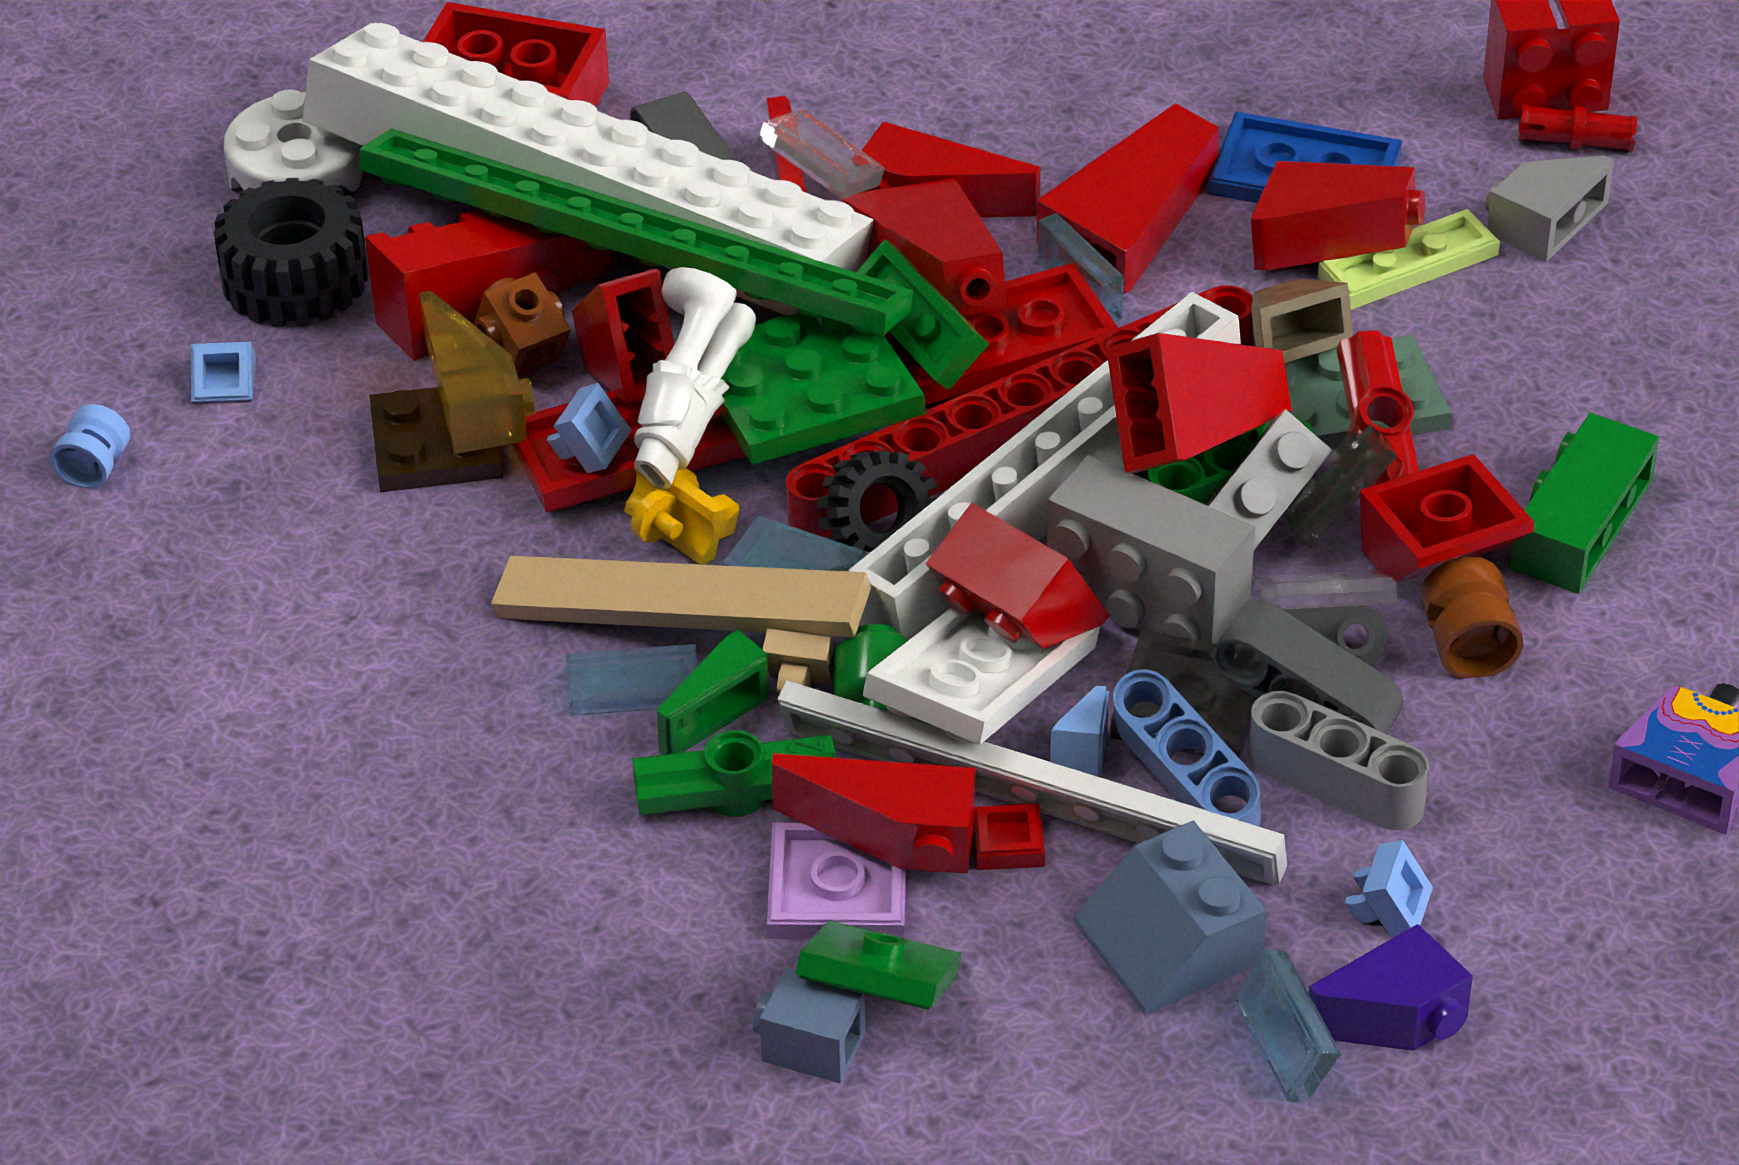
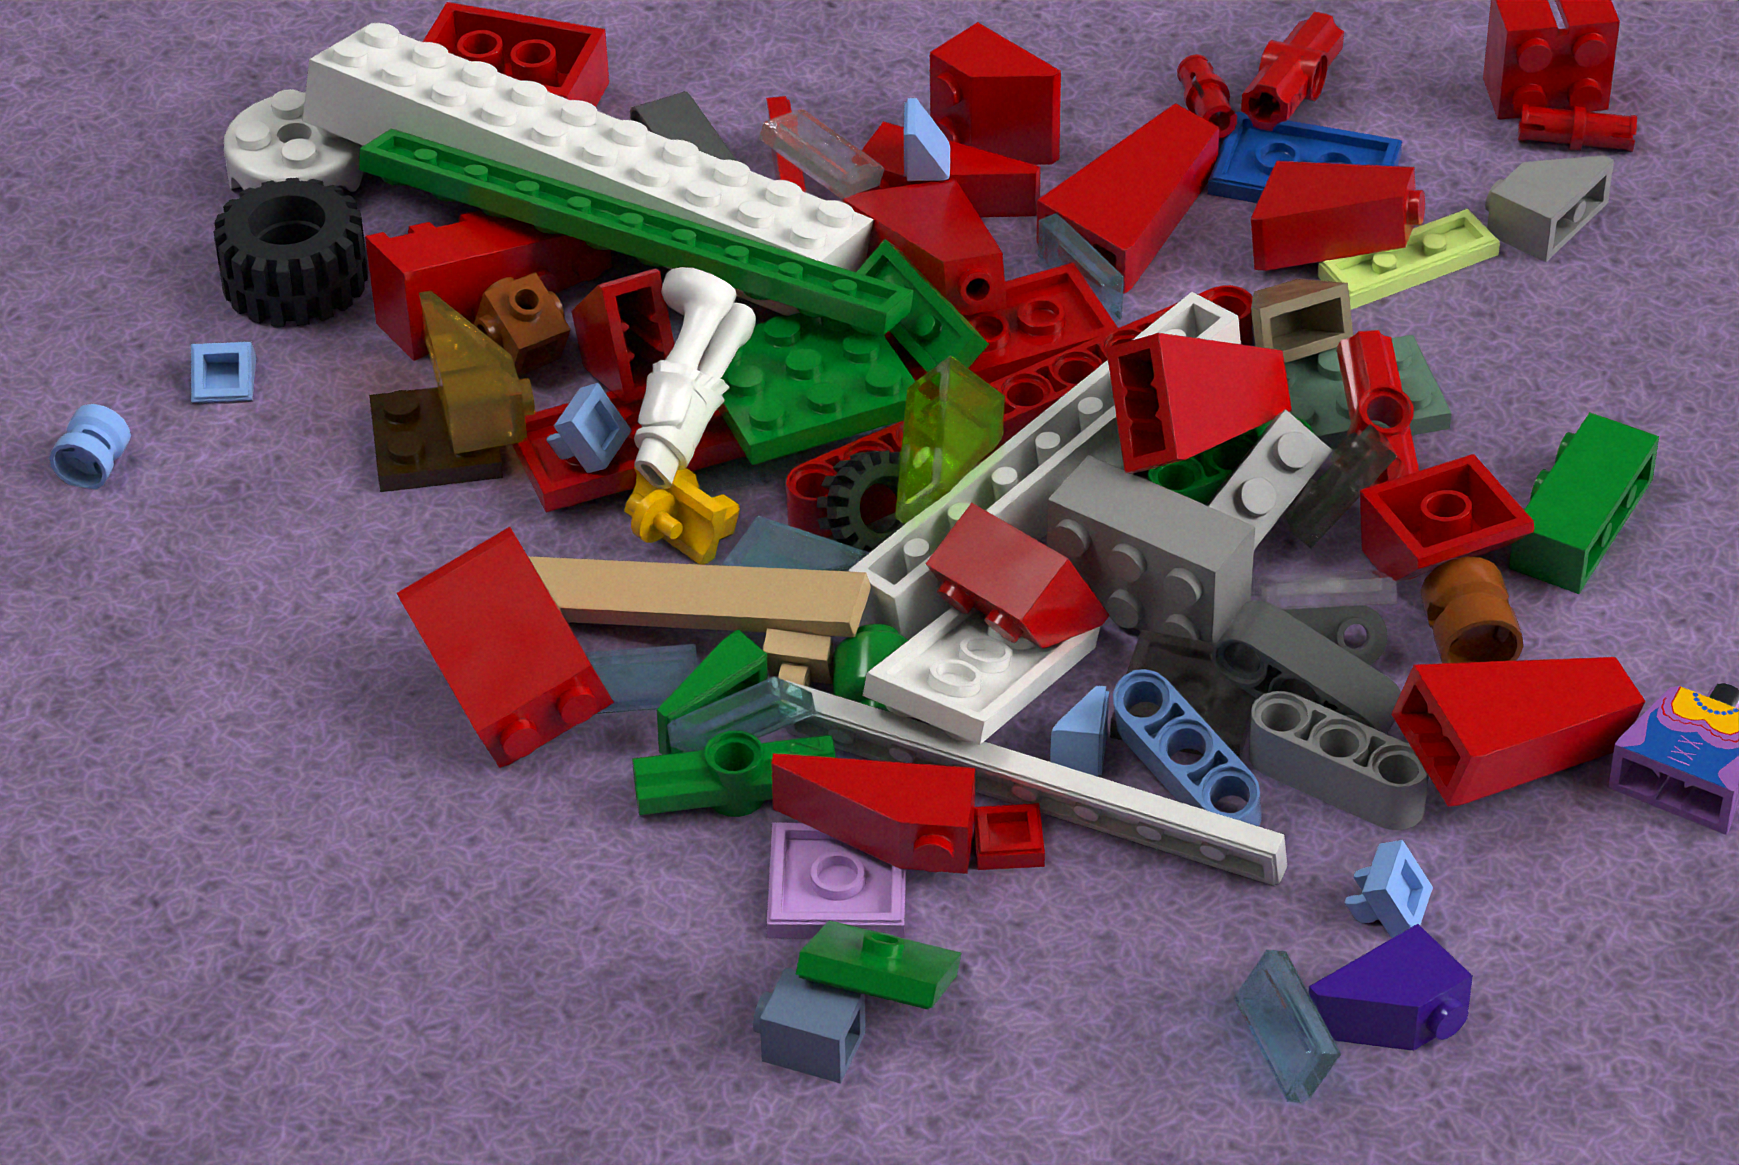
sand blue slope [1074,820,1267,1015] -> none
none -> red slope [397,527,614,768]
none -> clear light blue tile [667,676,816,752]
none -> clear neon green slope [895,356,1005,524]
none -> light blue slope [904,98,950,181]
none -> red slope [930,22,1061,165]
none -> red pin [1177,54,1237,138]
none -> red piece [1241,12,1344,131]
none -> red slope [1391,657,1646,807]

